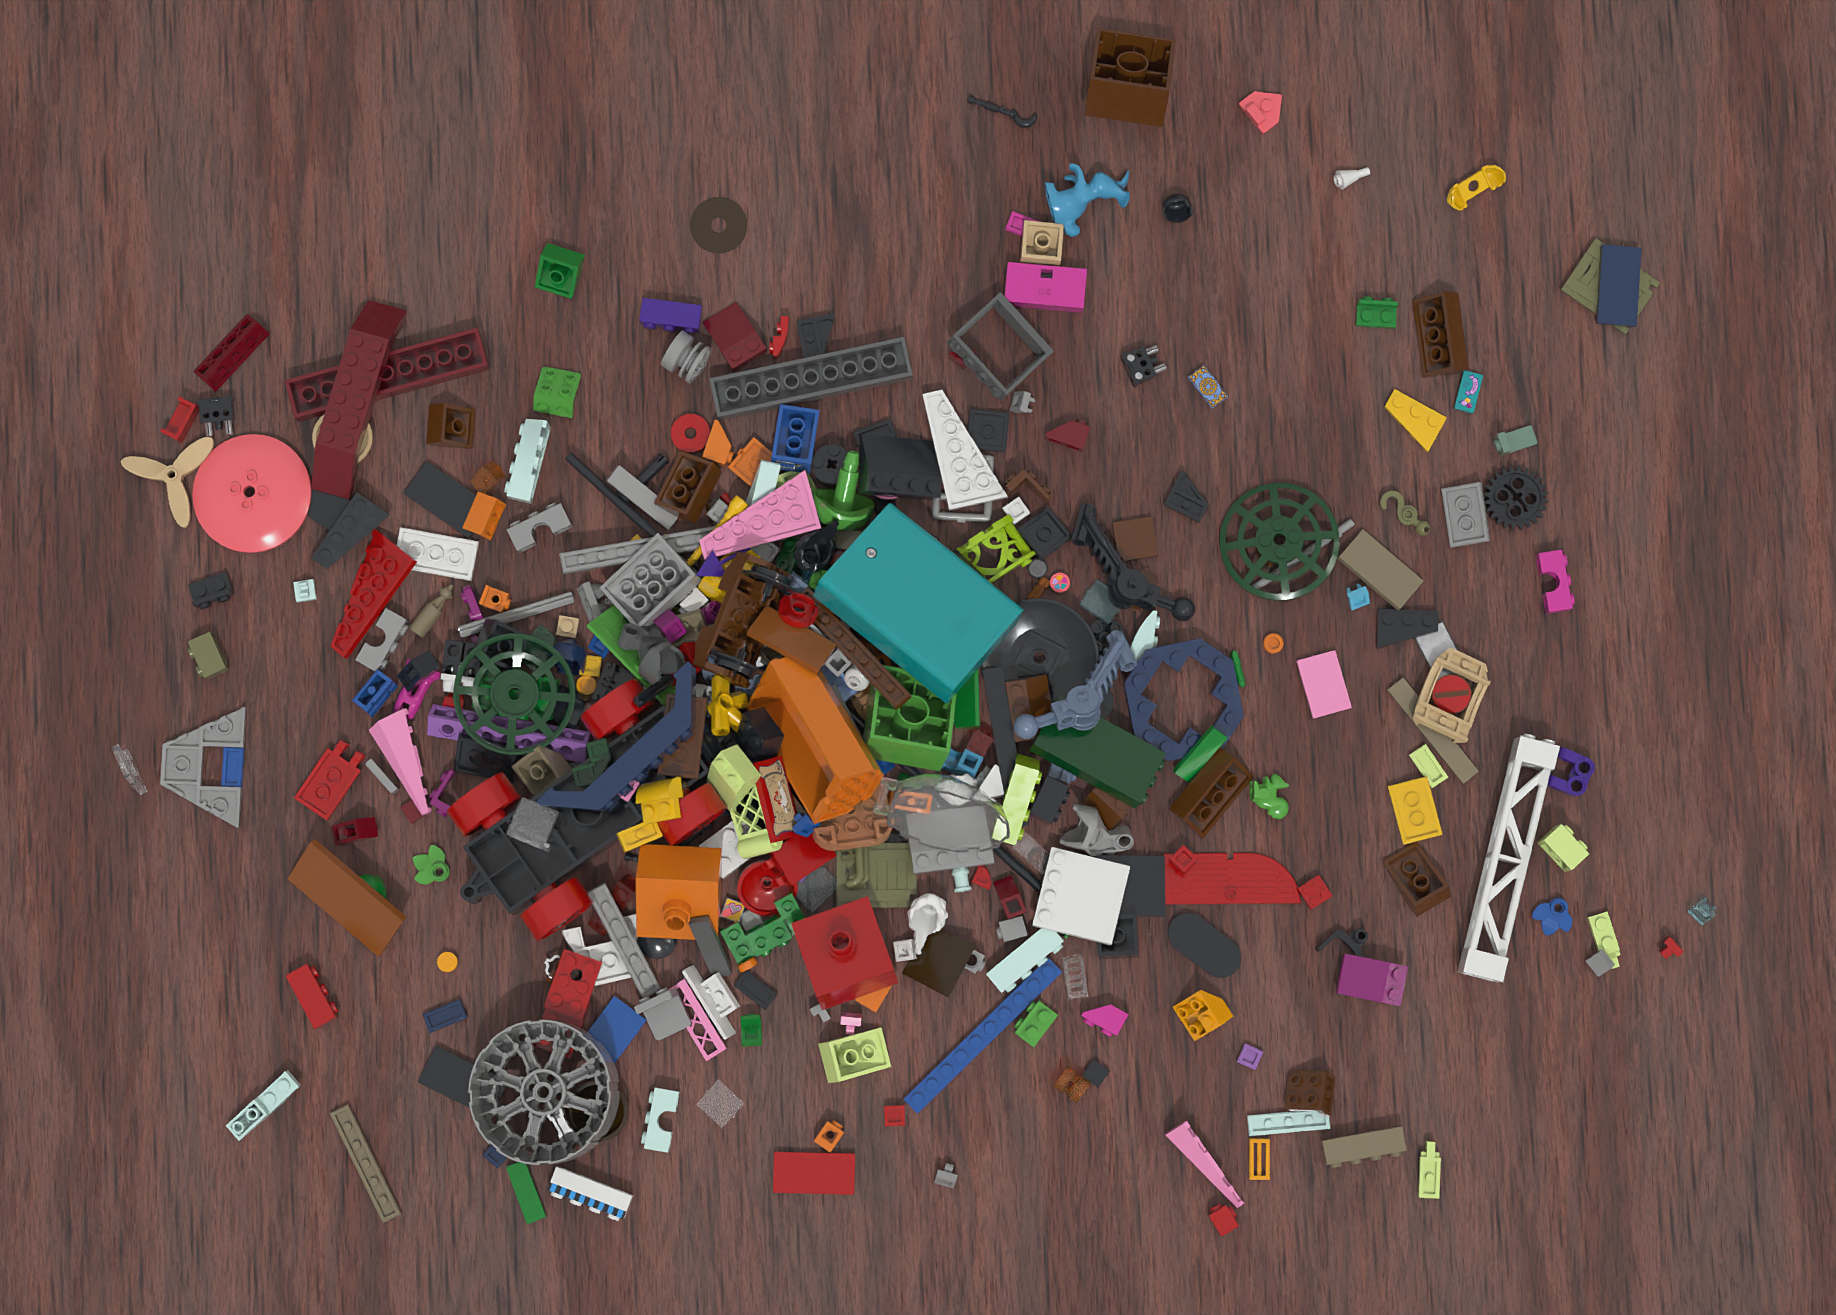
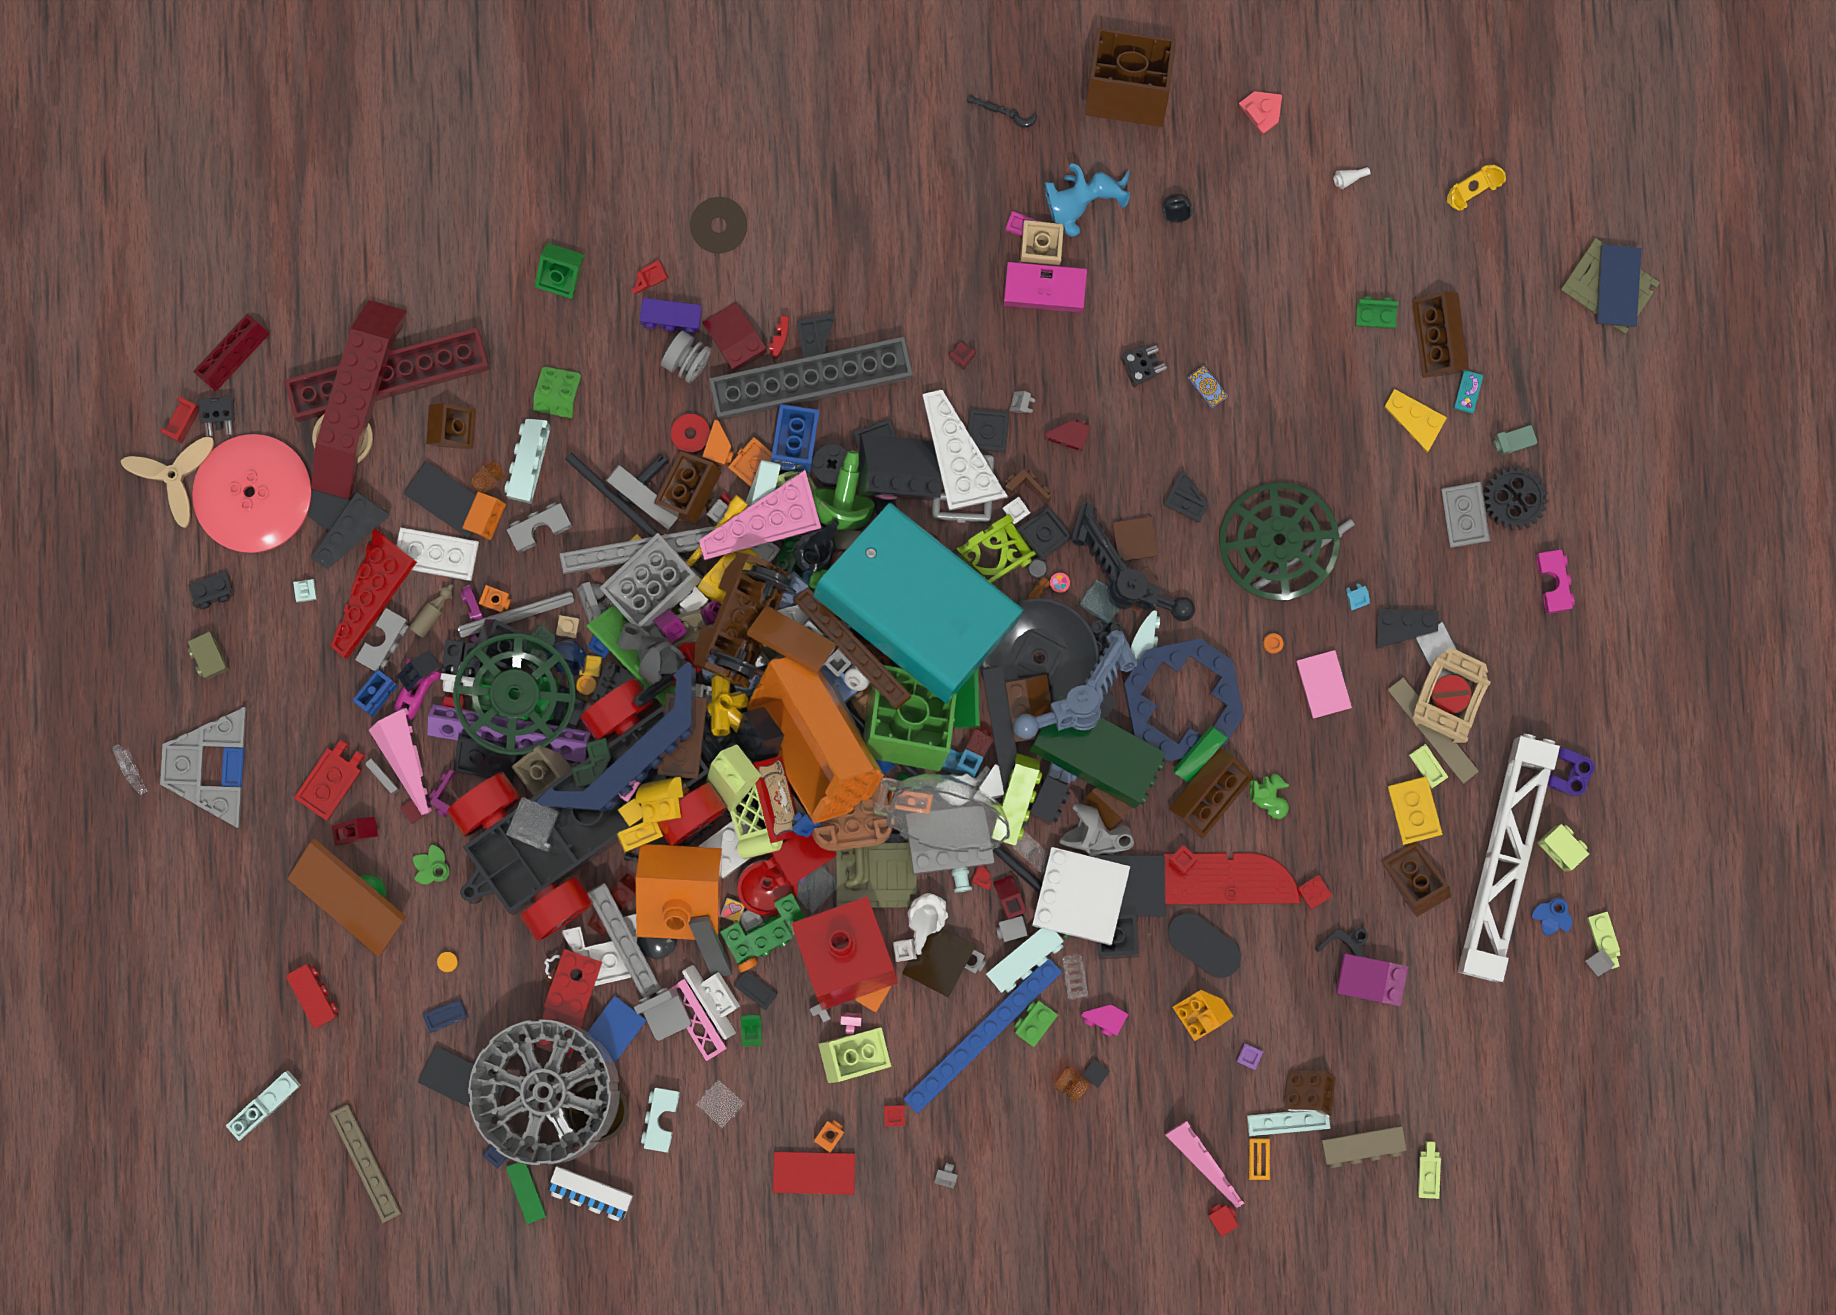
dark purple piece [695,548,751,577] -> none
red tile [778,593,819,628] -> none
dark grey window [946,292,1054,400] -> none
green piece [1231,651,1245,688] -> none
dark tan tile [1338,530,1423,611] -> none
olive piece [1379,491,1431,536] -> none
red tile [1660,935,1684,959] -> none
clear light blue tile [1688,898,1717,926] -> none
none -> yellow tile [618,798,643,827]
none -> red slope [632,260,669,294]

